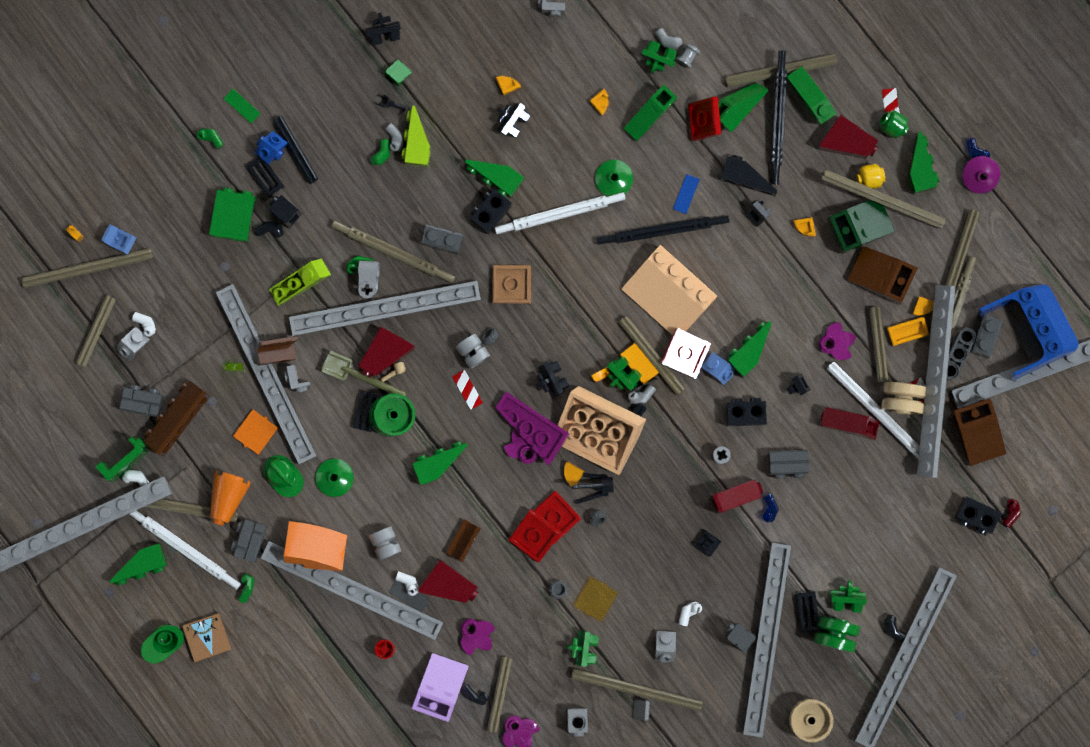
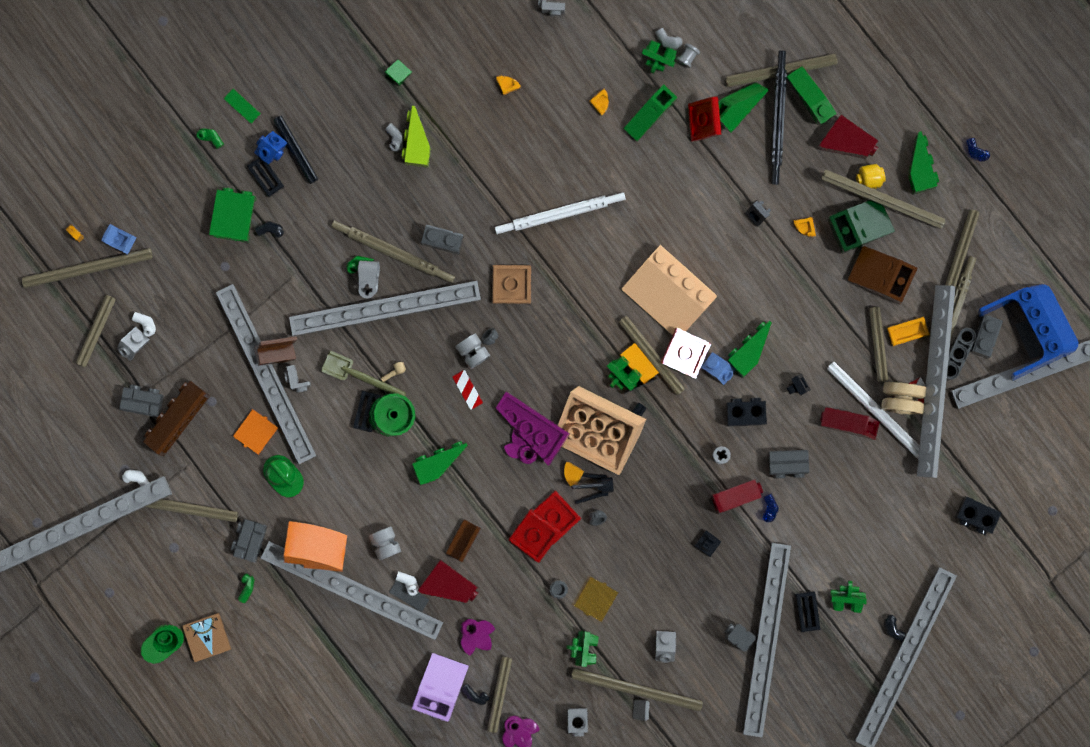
green panel [95,436,149,482] -> none
green slope [110,544,168,586] -> none
white axle [129,511,241,590] -> none
orange cone [210,471,251,526] -> none
clear neon green tile [225,363,245,372] -> none
black brick [269,195,302,229] -> none
lime slope [269,258,331,306] -> none
green dish [315,459,354,497] -> none
dark red slope [358,327,415,378] -> none
black hips [366,12,401,46] -> none
green arm [371,139,390,166] -> none
red wheel [375,640,395,659] -> none
black hand [379,95,406,111] -> none
green slope [465,159,525,198] -> none
black brick [470,189,512,235] -> none
hips [496,103,530,138] -> none
black hips [535,361,570,398] -> none
light orange tile [591,367,611,383] -> none
green dish [595,160,633,196] -> none
black axle [596,215,730,245] -> none
light grey arm [628,384,656,404] -> none
blue sticker [673,174,700,214] -> none
white arm [678,602,702,626] -> none
black slope [720,155,778,197] -> none
tan wheel [789,699,833,742] -> none
green wheel [813,616,861,653] -> none
magenta plate [819,322,856,360] -> none
green head [879,110,909,139] -> none
sticker [882,88,899,113] -> none
light orange tile [912,296,934,316] -> none
reddish brown slope [951,399,1007,466] -> none
magenta dish [962,156,1000,194] -> none
dark red arm [1002,499,1021,528] -> none

